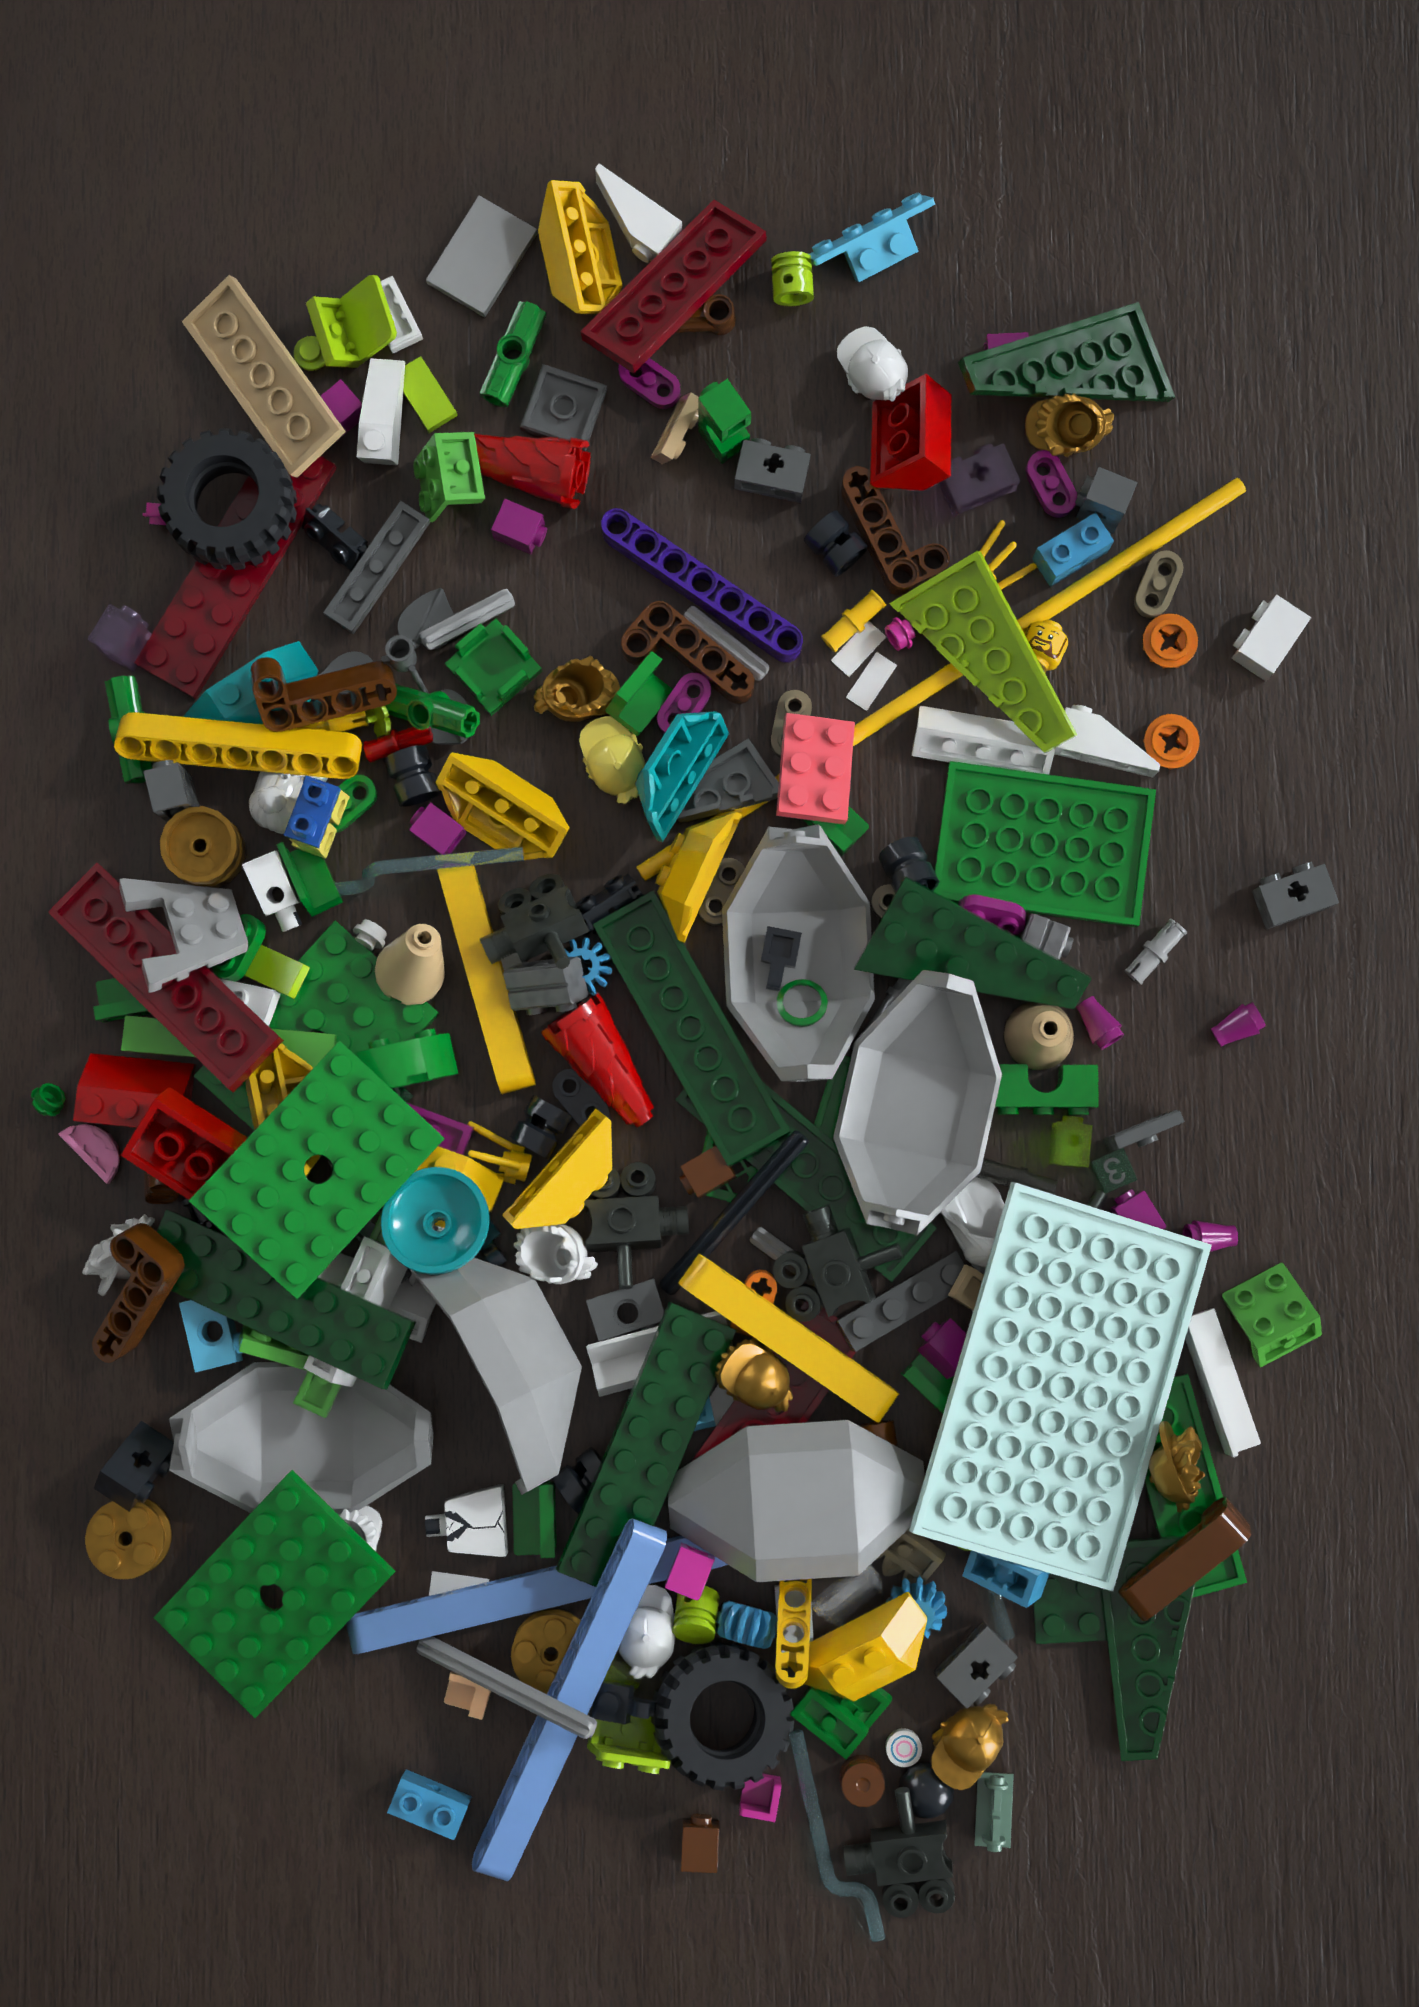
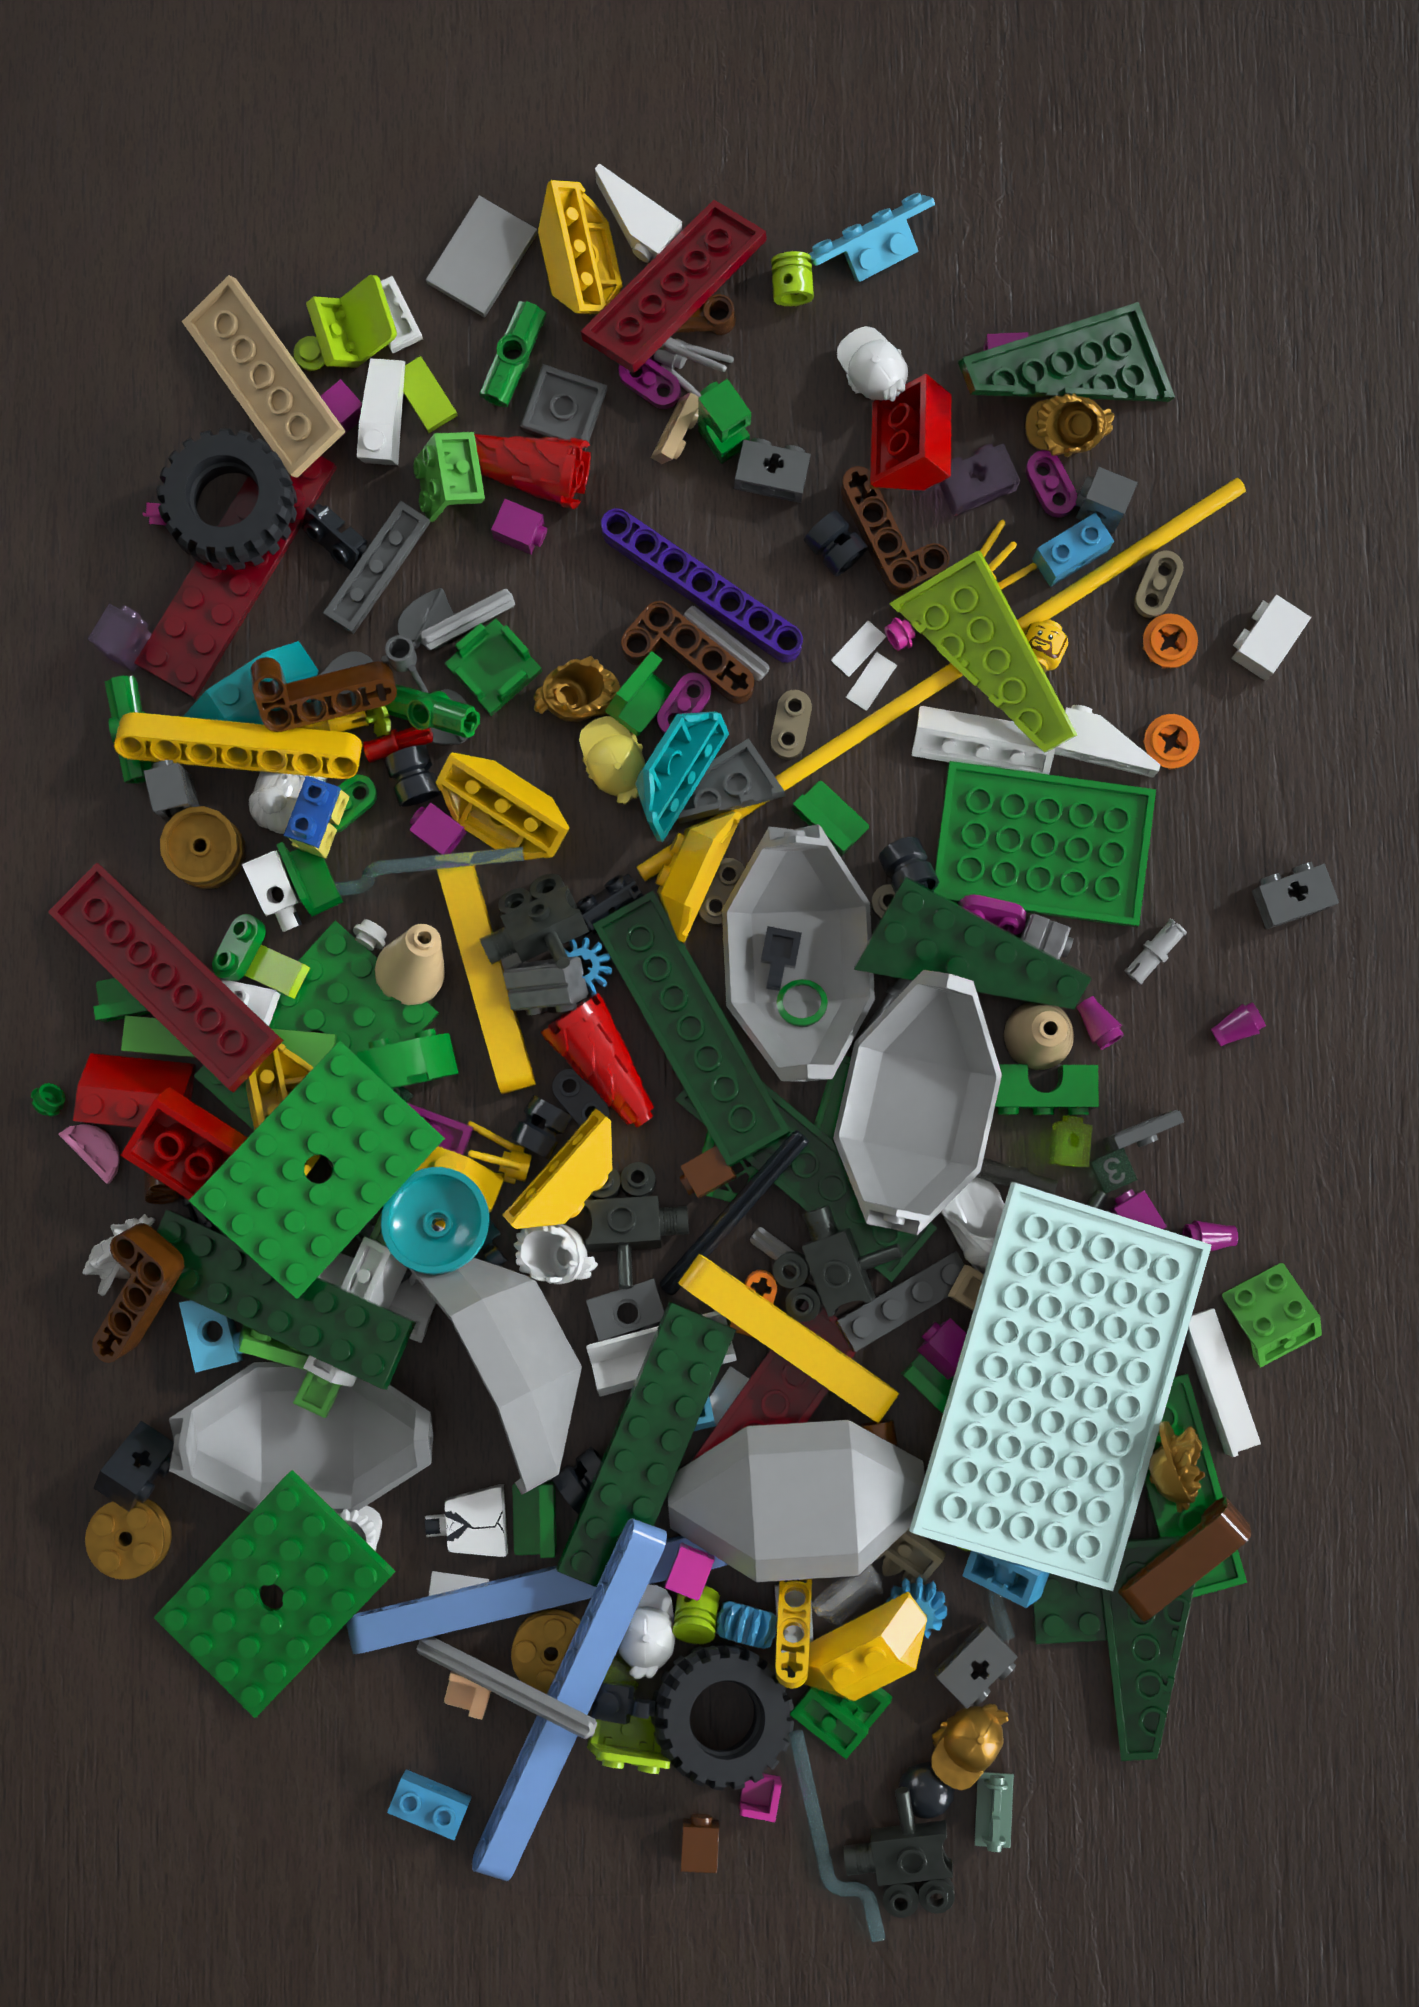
light grey wing [119,878,248,993] -> none
pearl gold hair [715,1338,793,1412] -> none
coral plate [776,713,855,825] -> none
yellow pin [821,590,886,652] -> none
reddish brown piece [839,1755,885,1807] -> none
white tile [885,1728,922,1767] -> none
none -> light grey plant [654,337,734,397]

